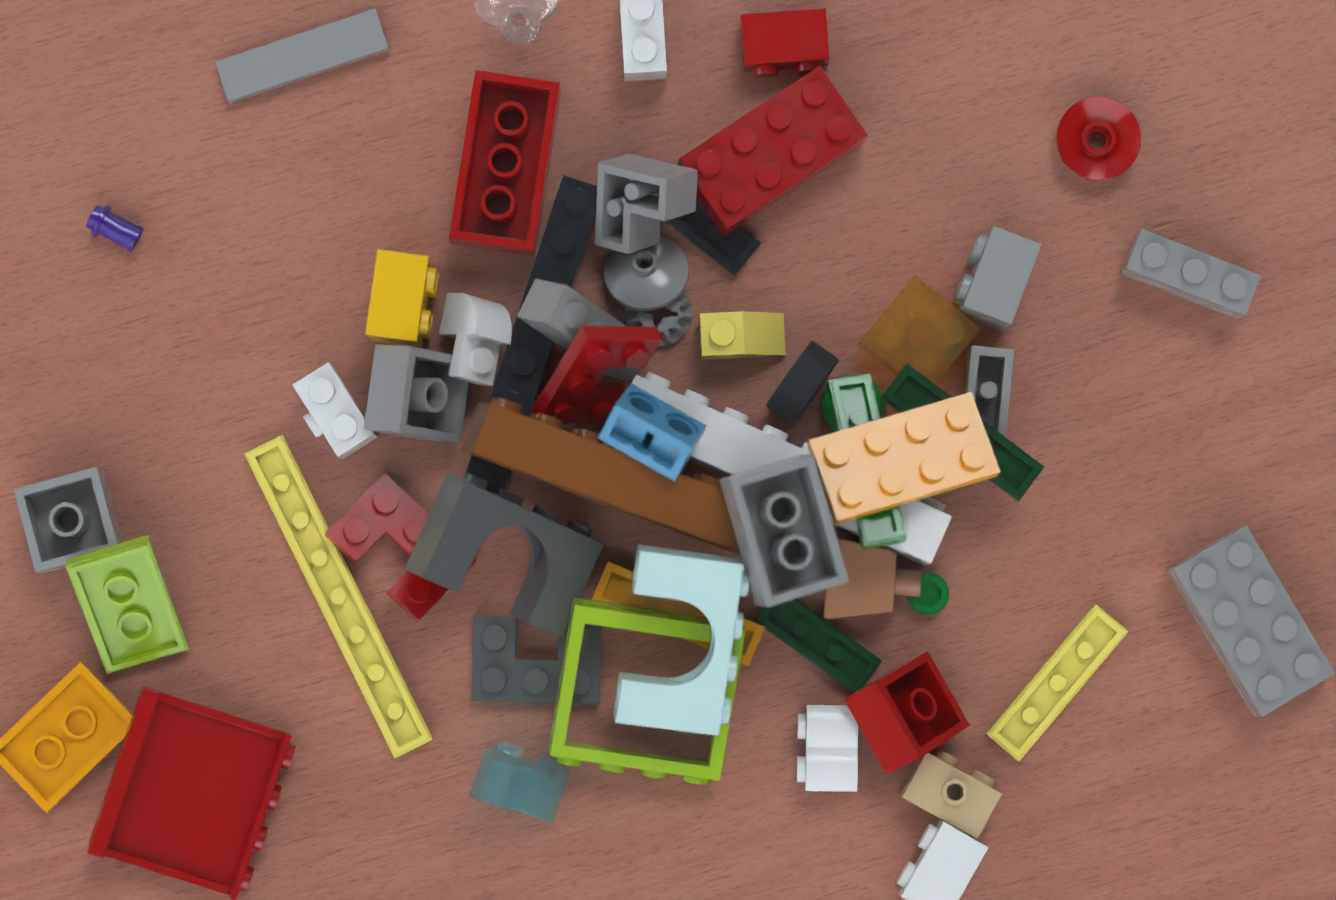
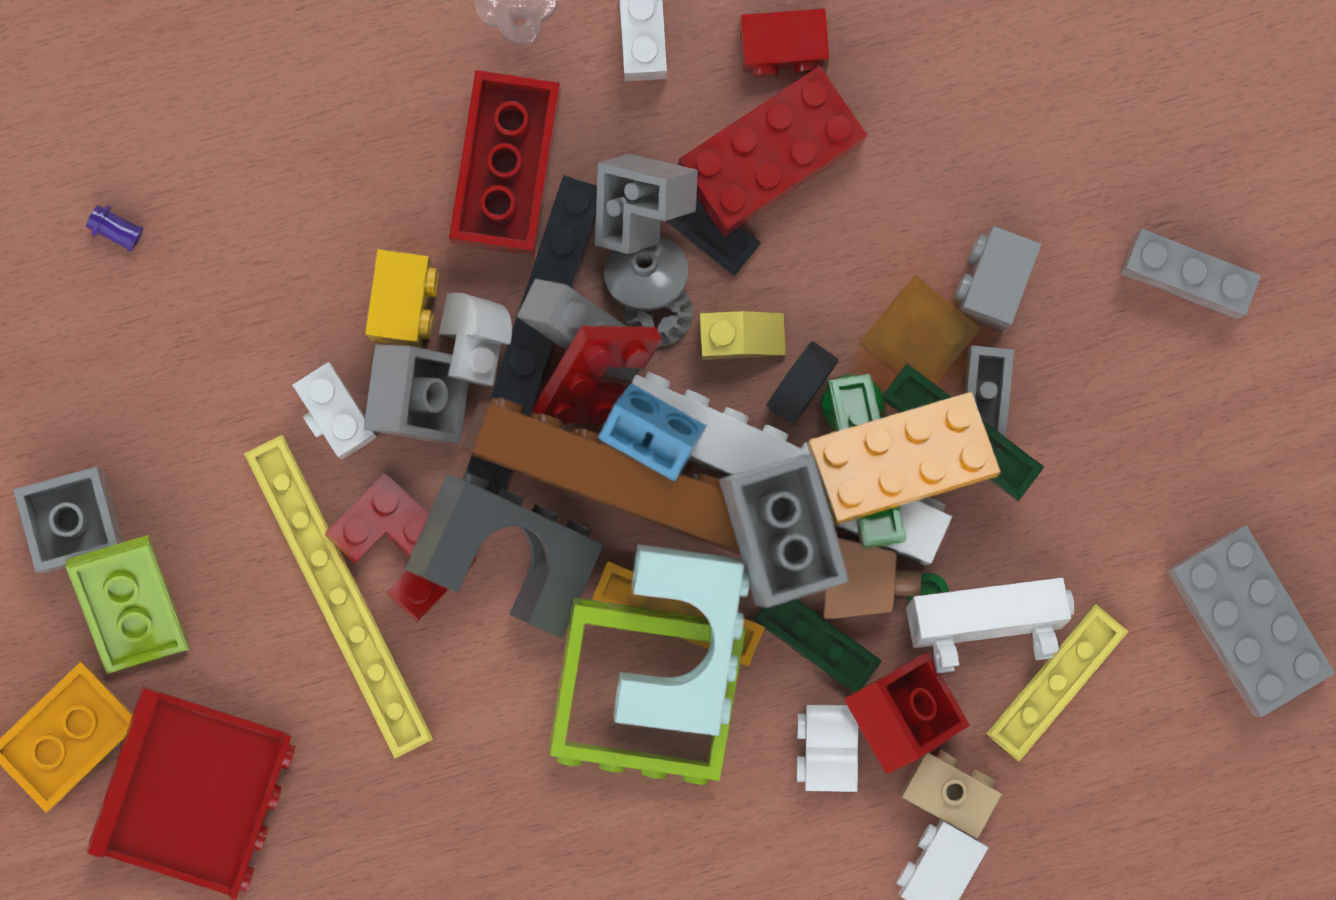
light grey tile [215,8,389,104] -> none
clear light blue brick [469,740,570,823] -> none
dark grey plate [472,615,602,704] -> none
red dish [1056,96,1141,181] -> none
none -> white brick [906,578,1074,673]

